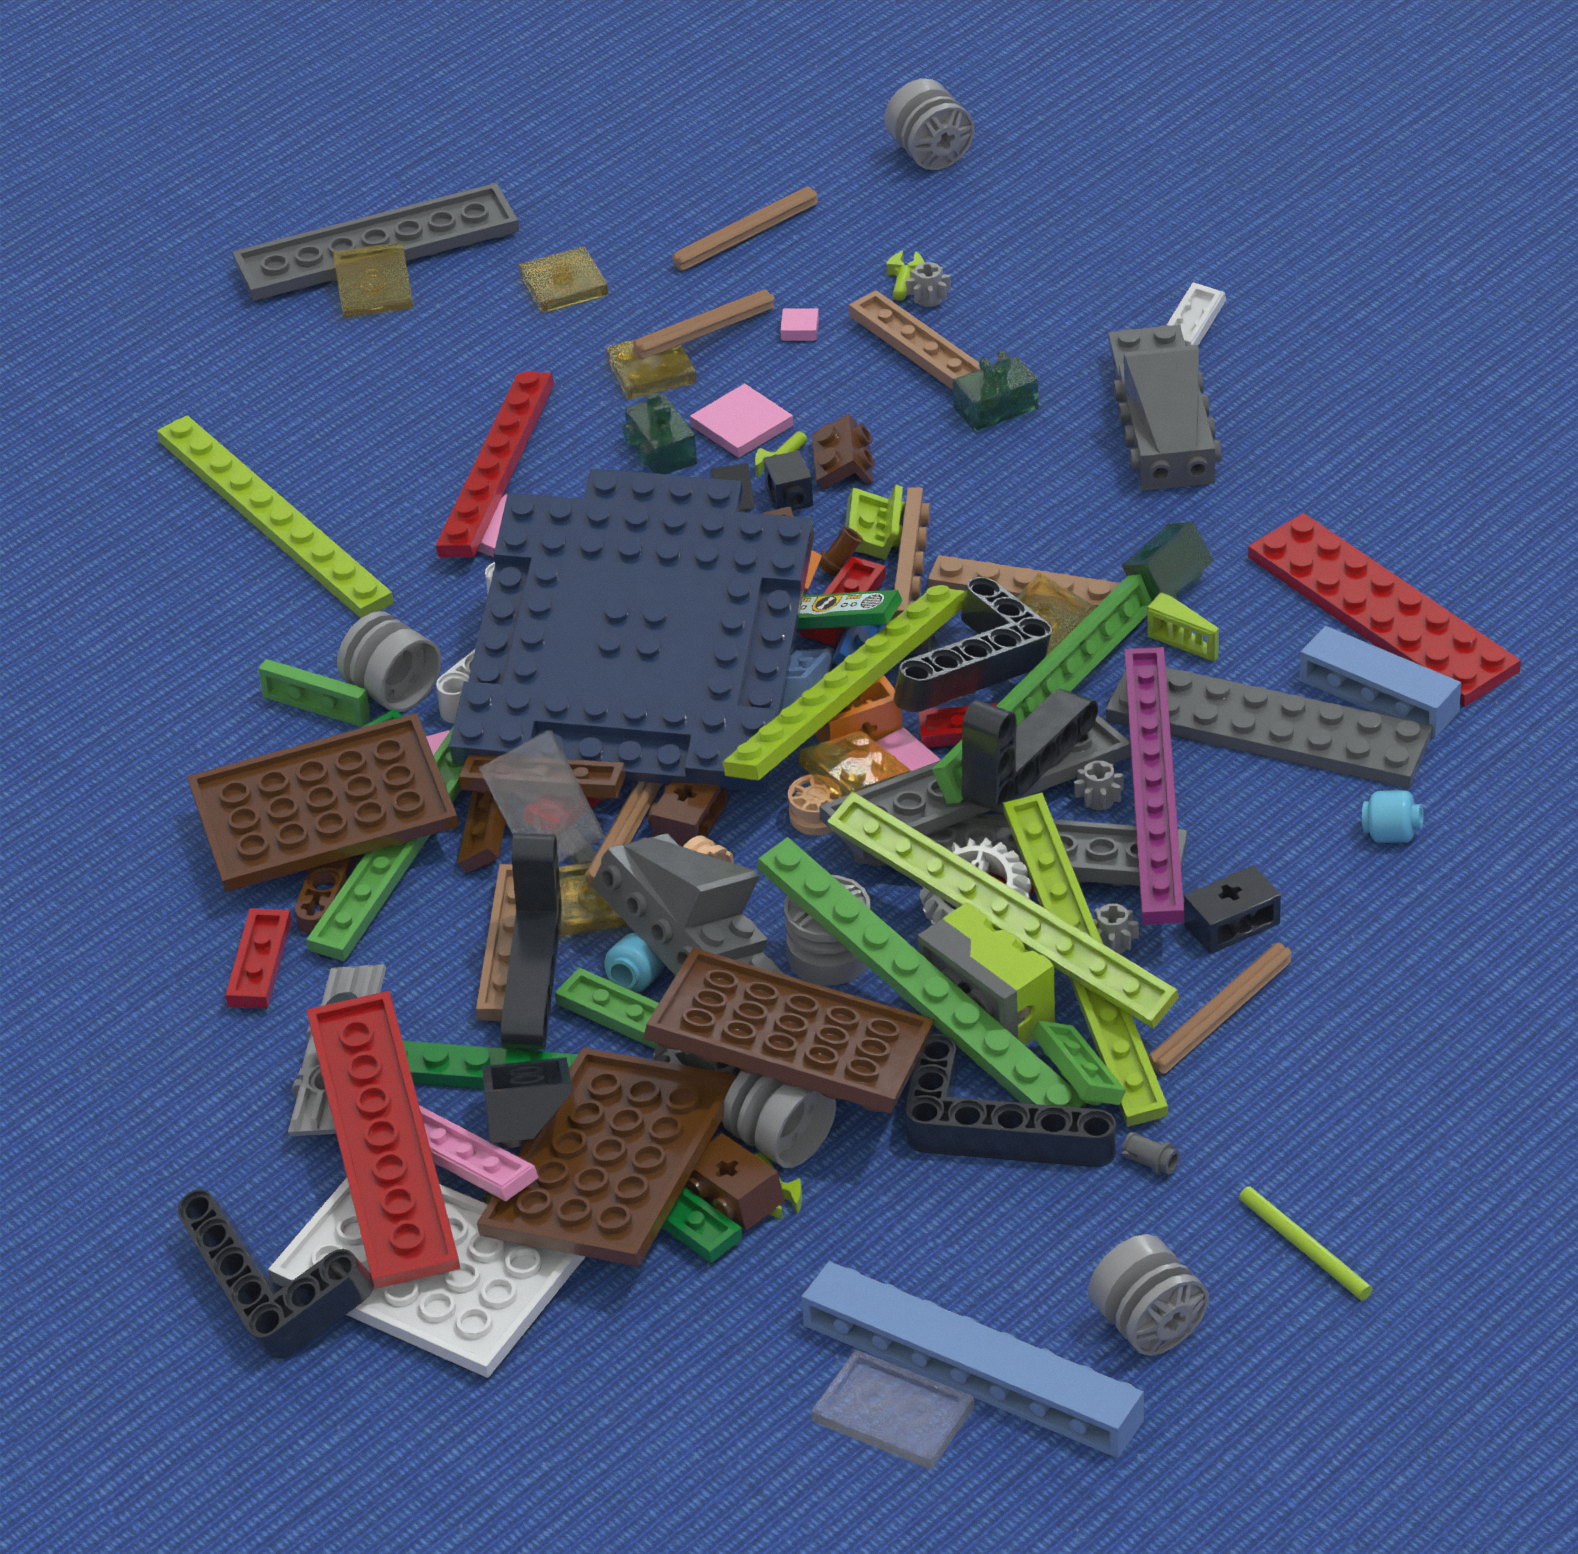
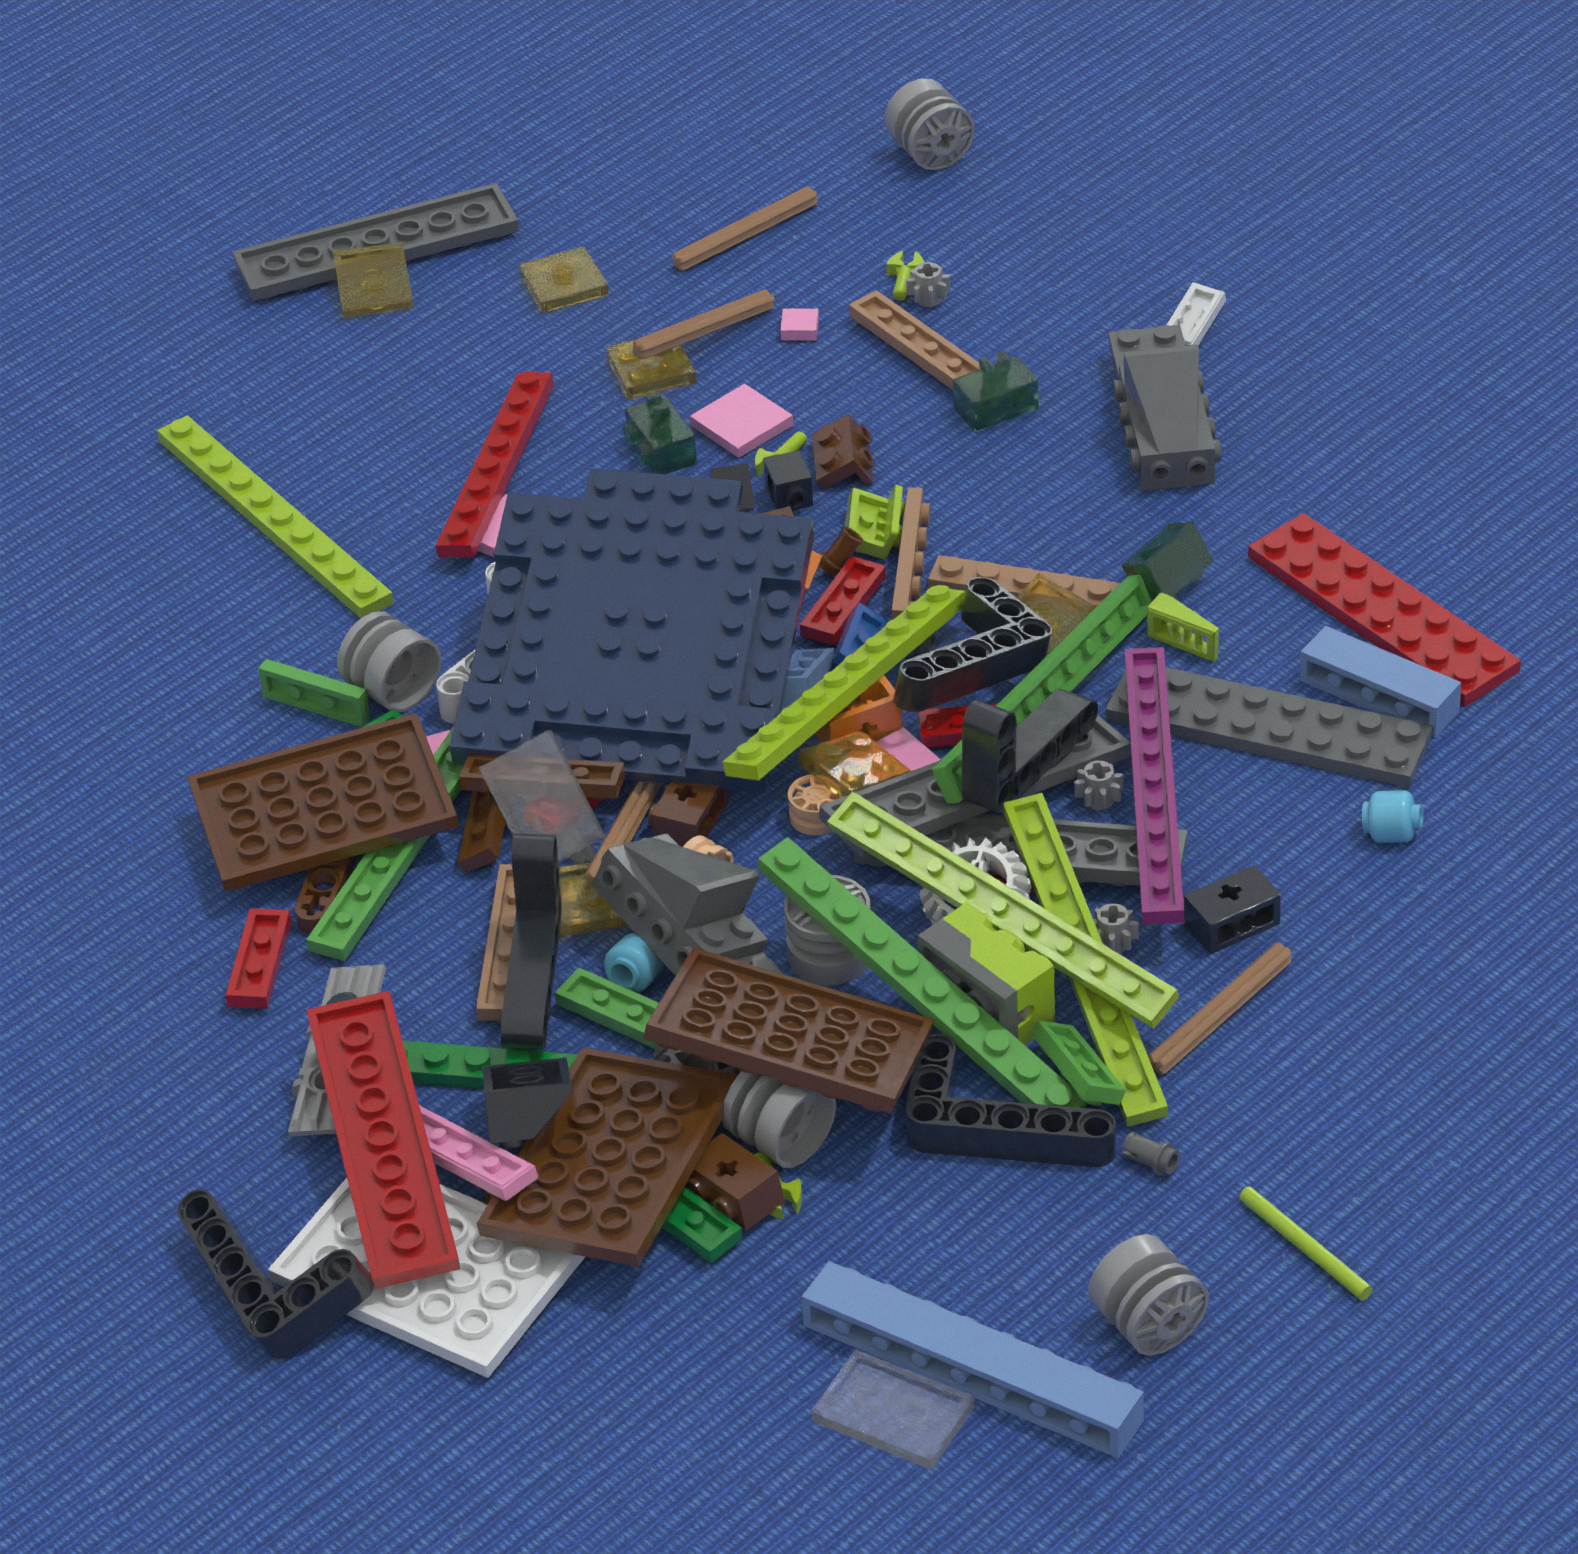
green tile [797,590,903,630] -> none

